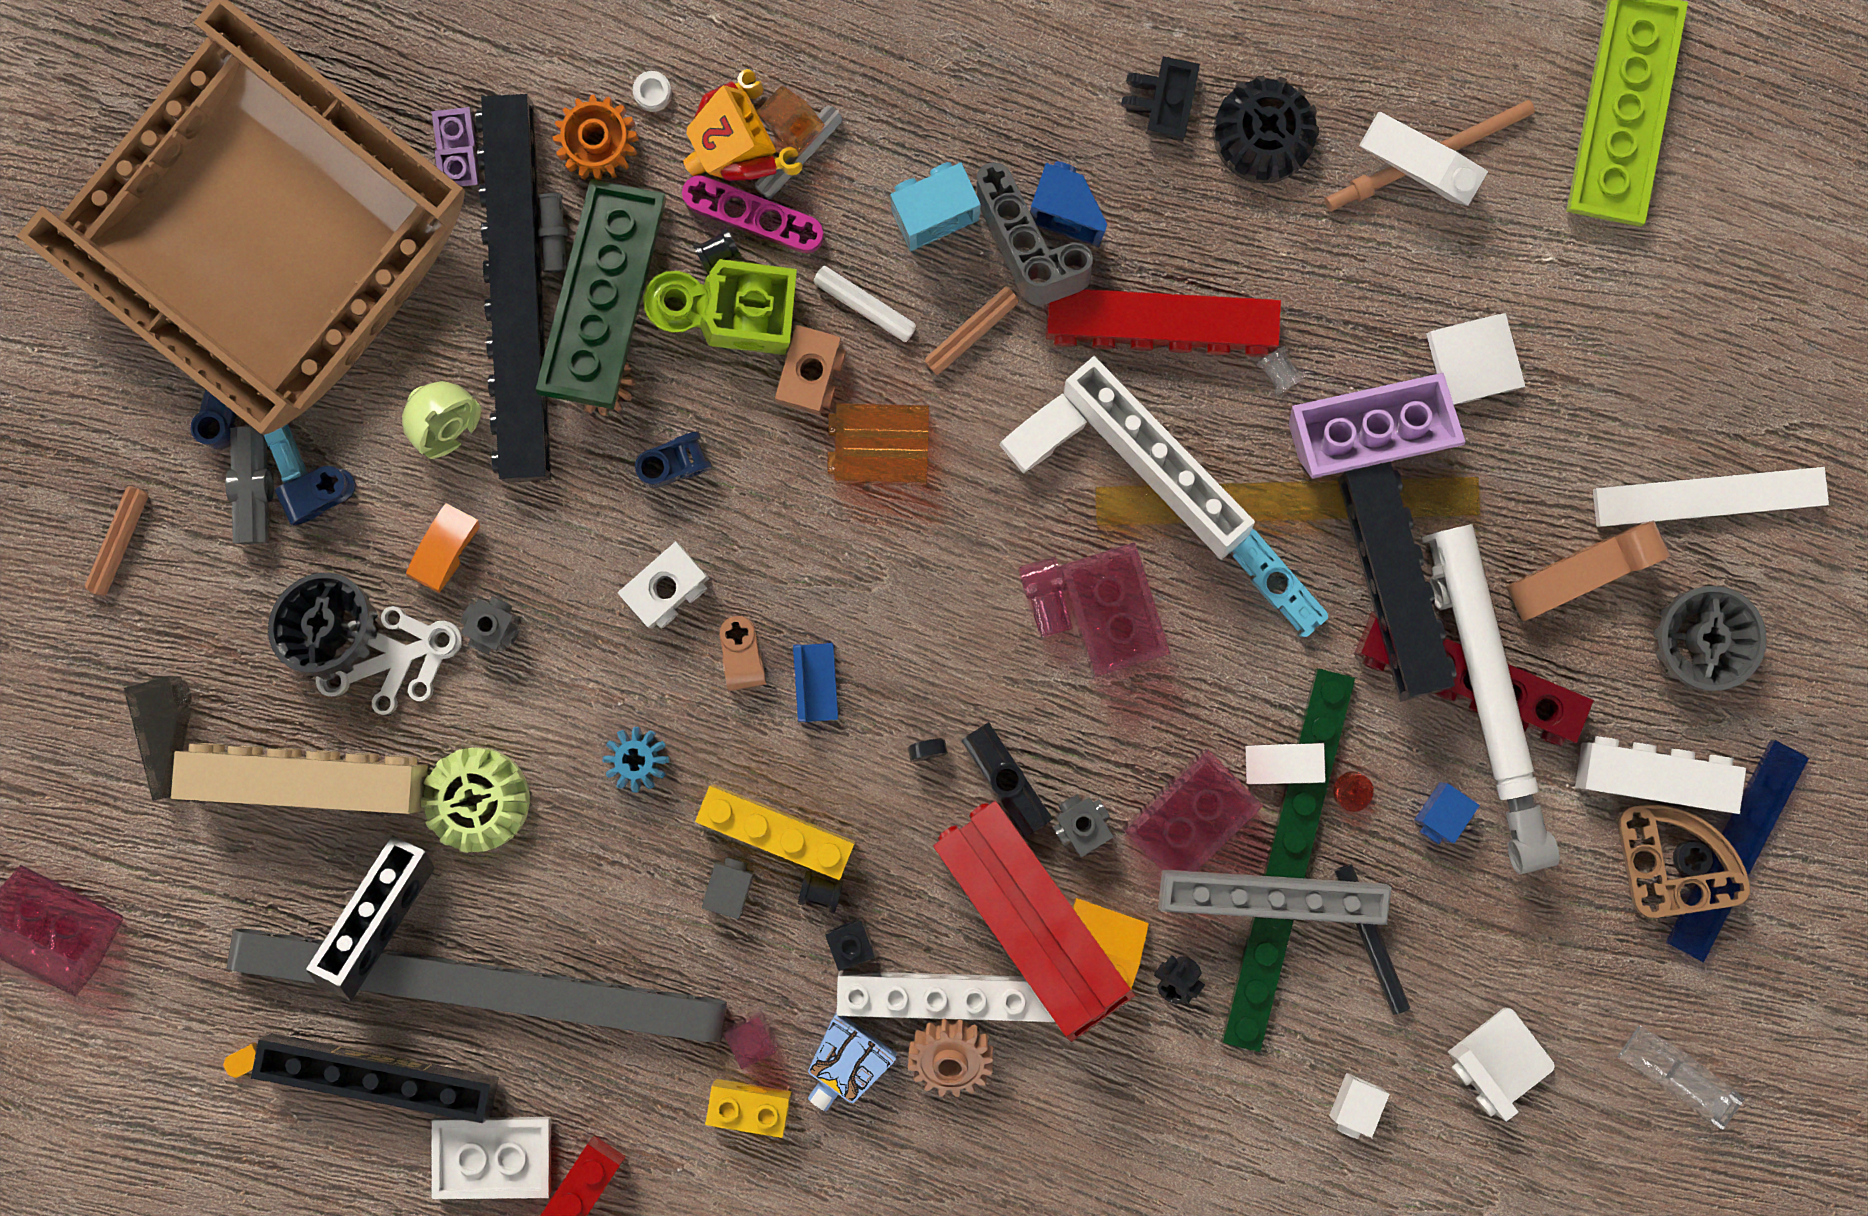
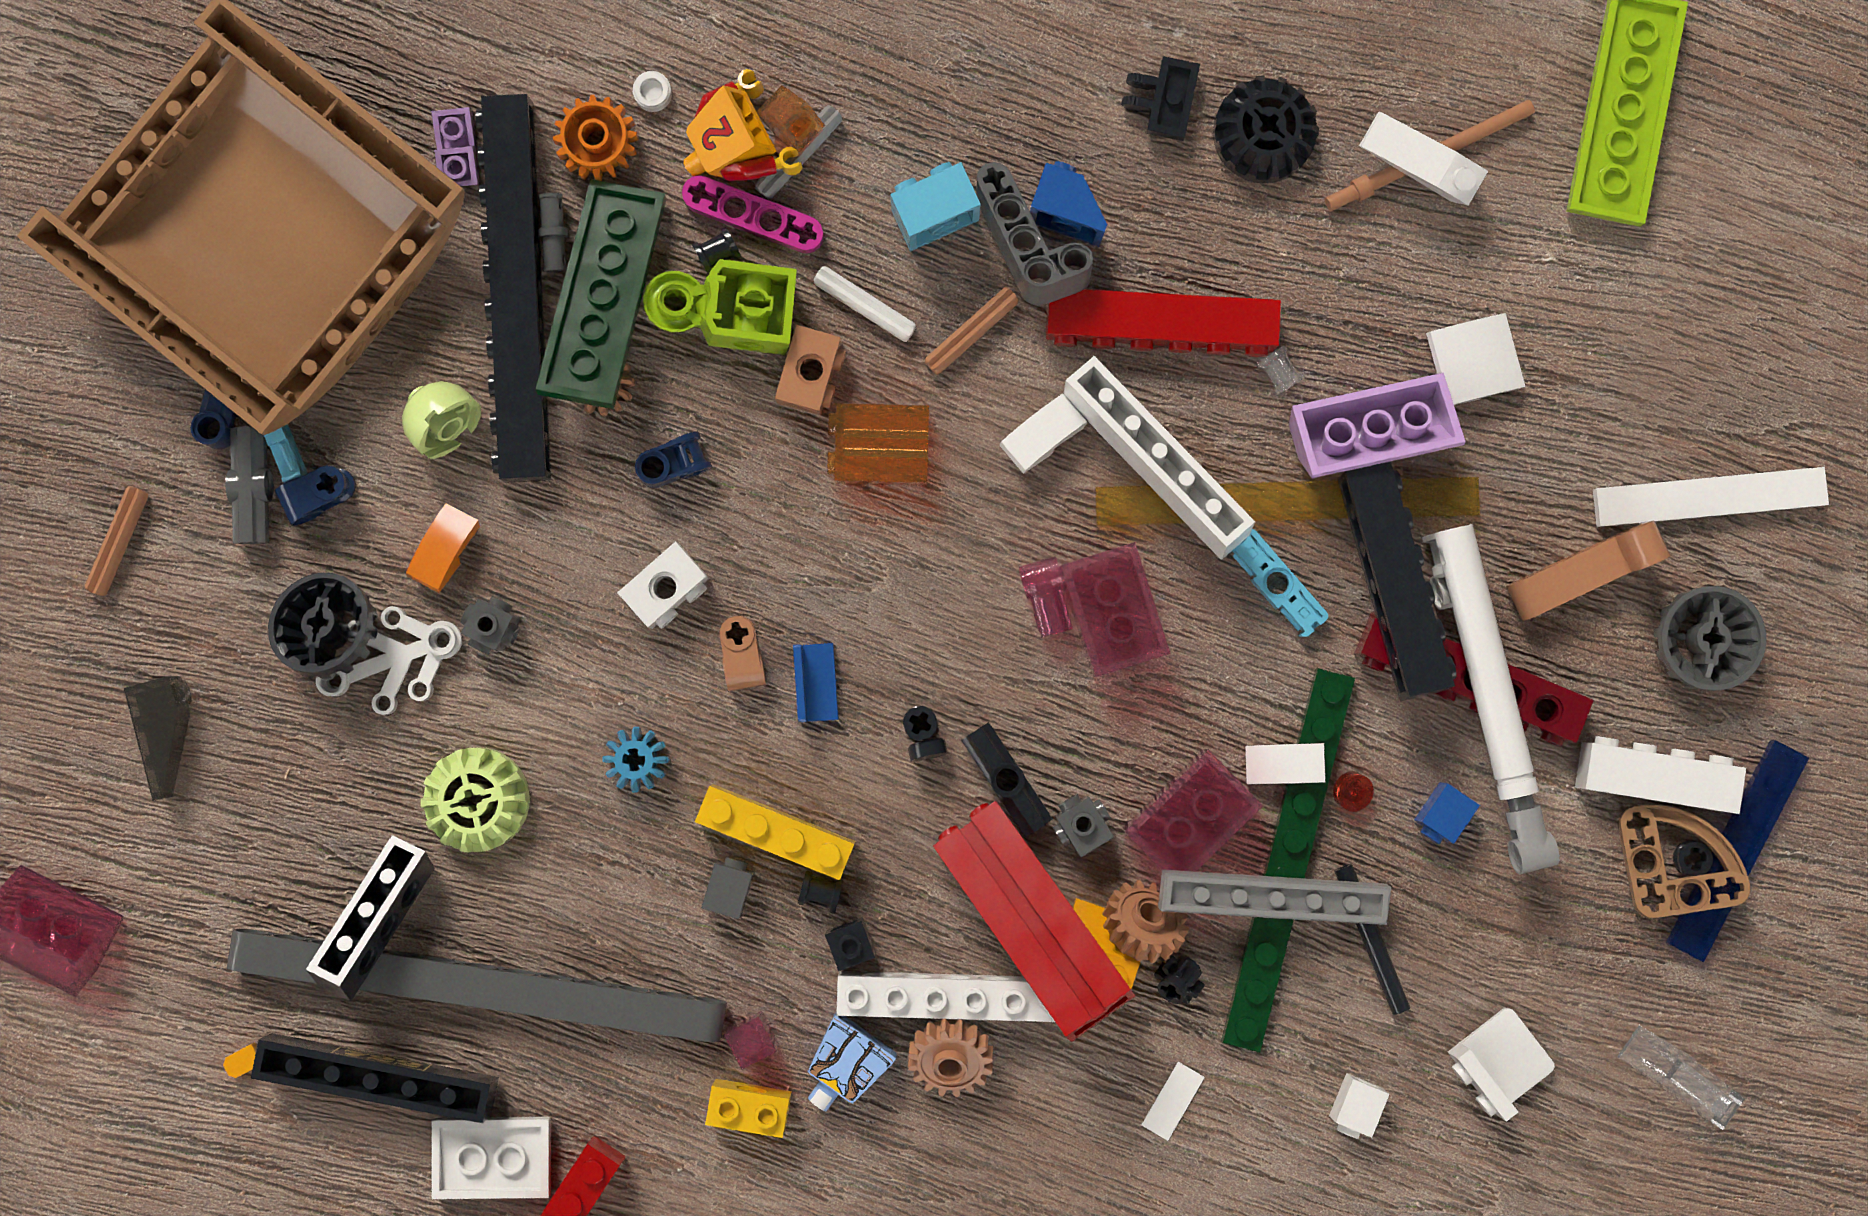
tan brick [171,743,429,814] -> none
none -> black bush [903,706,937,741]
none -> nougat gear [1102,880,1189,963]
none -> white sticker [1142,1062,1205,1141]

